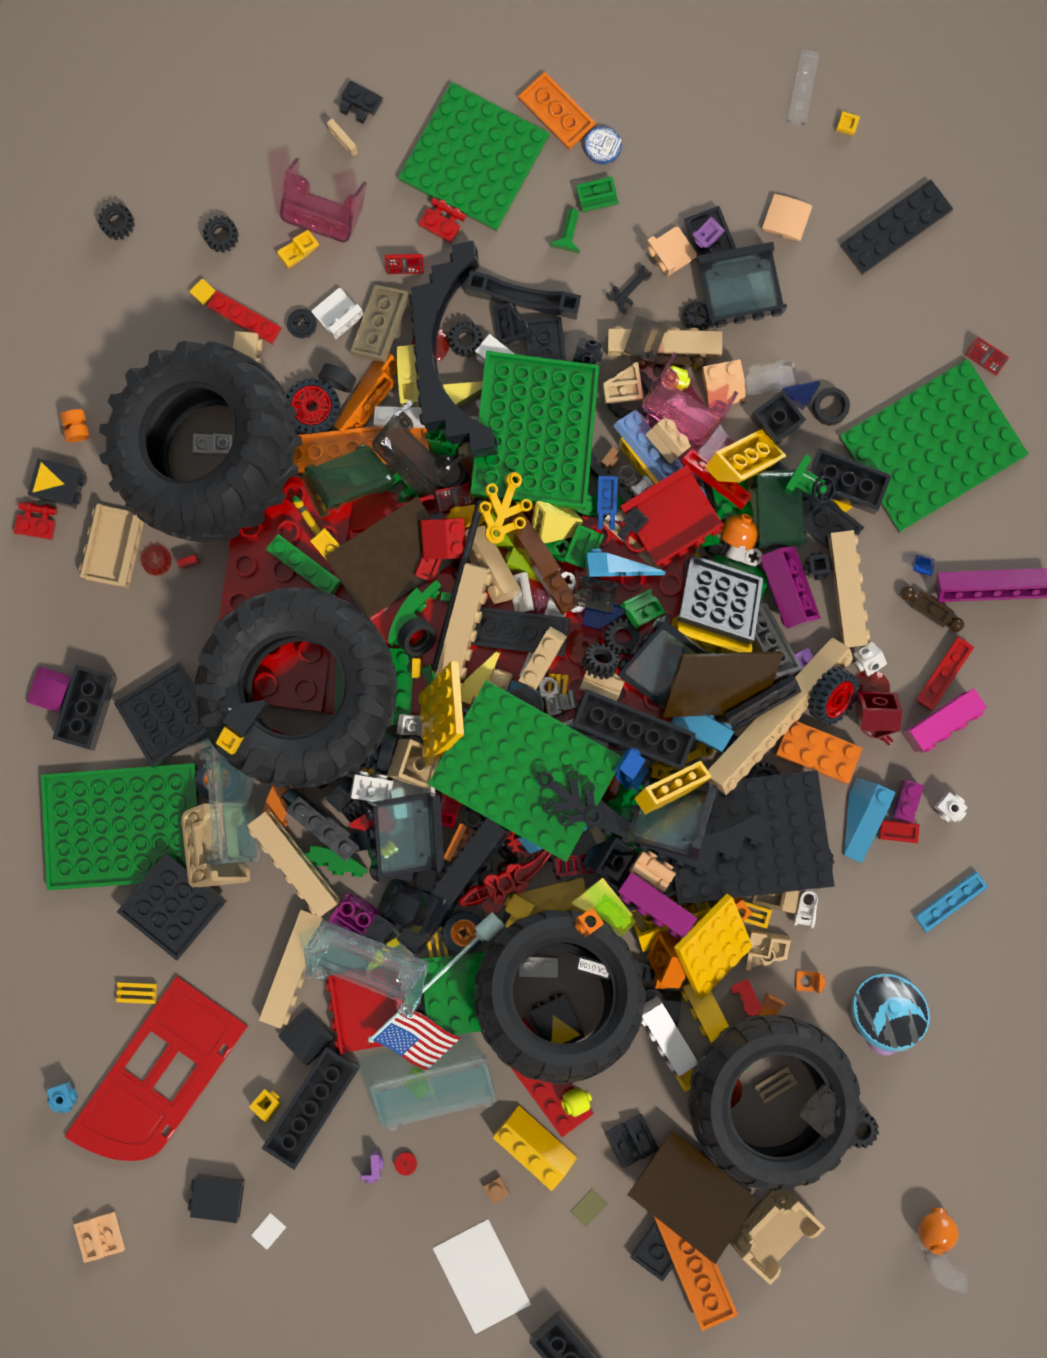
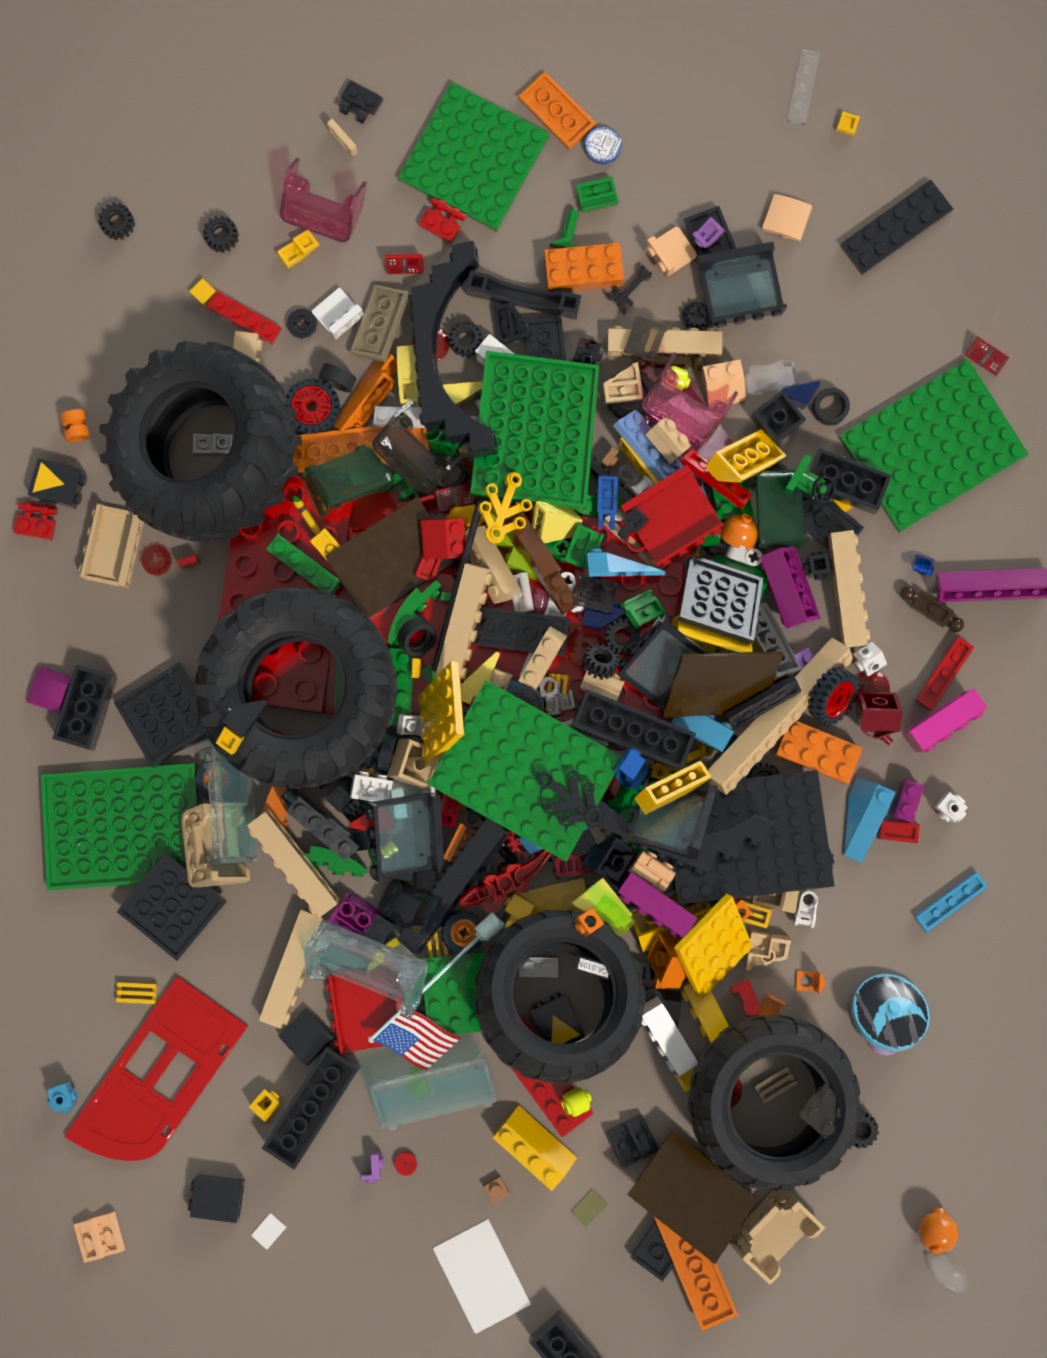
none -> orange brick [544,243,624,292]

